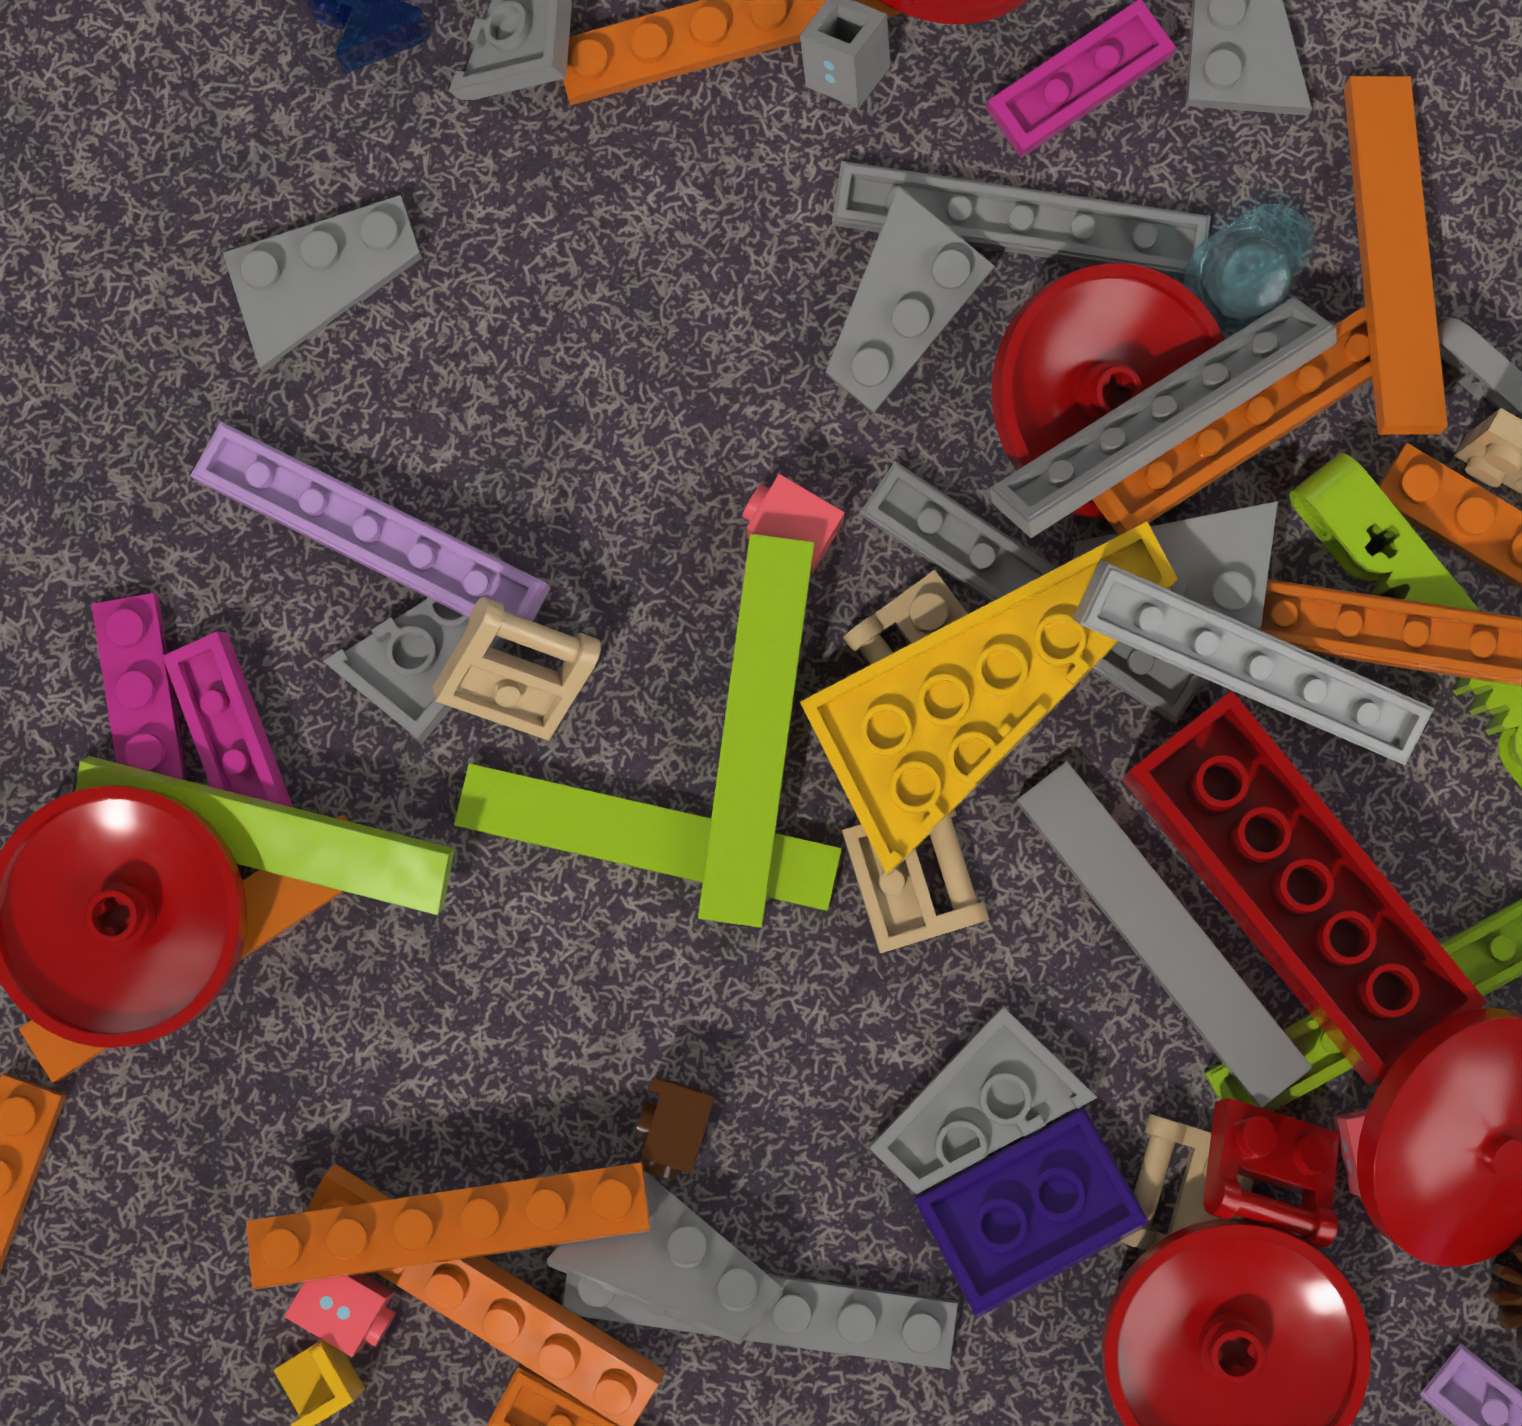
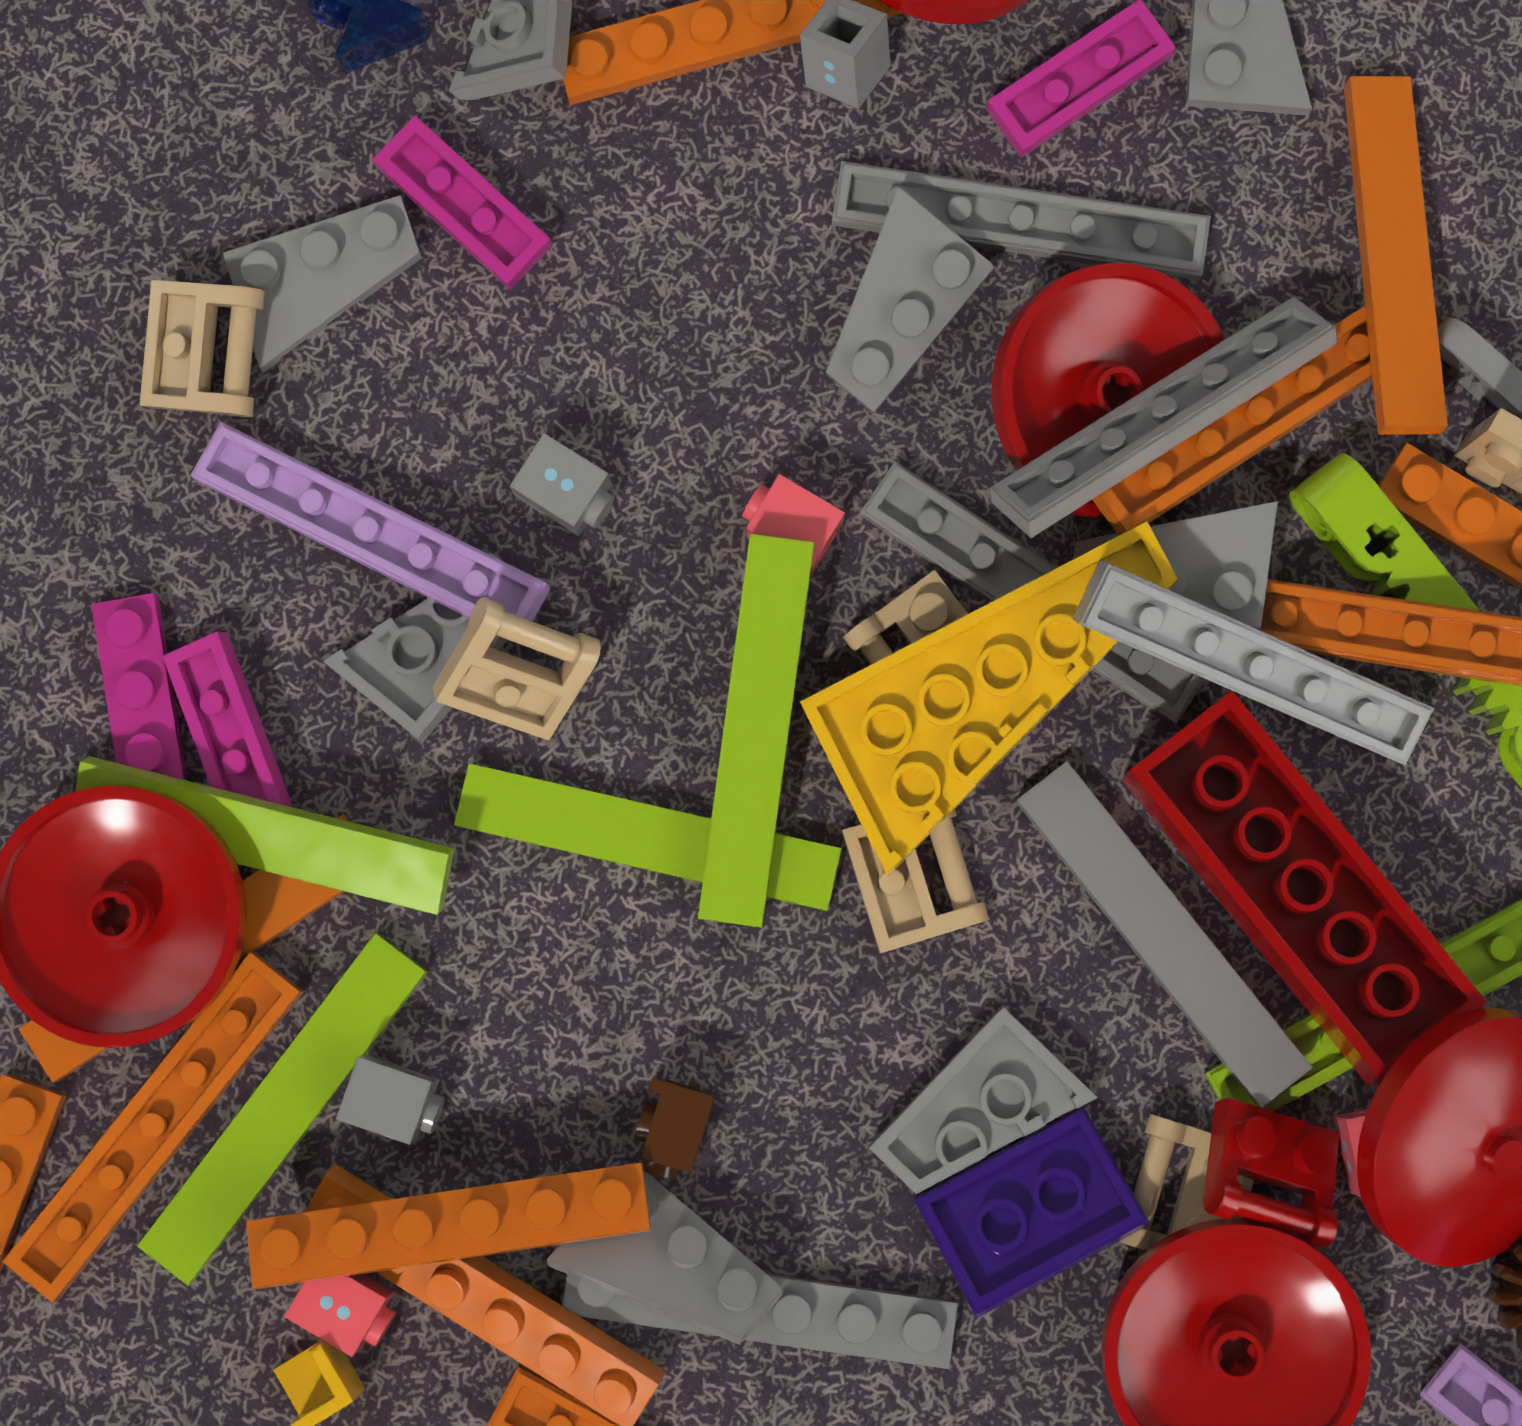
clear light blue piece [1183,204,1317,332] -> none
none -> orange plate [2,952,305,1303]
none -> lime tile [137,933,429,1286]
none -> tan plate [140,280,265,417]
none -> light grey brick [336,1054,445,1145]
none -> dark pink plate [372,115,553,290]
none -> light grey brick [510,433,615,537]

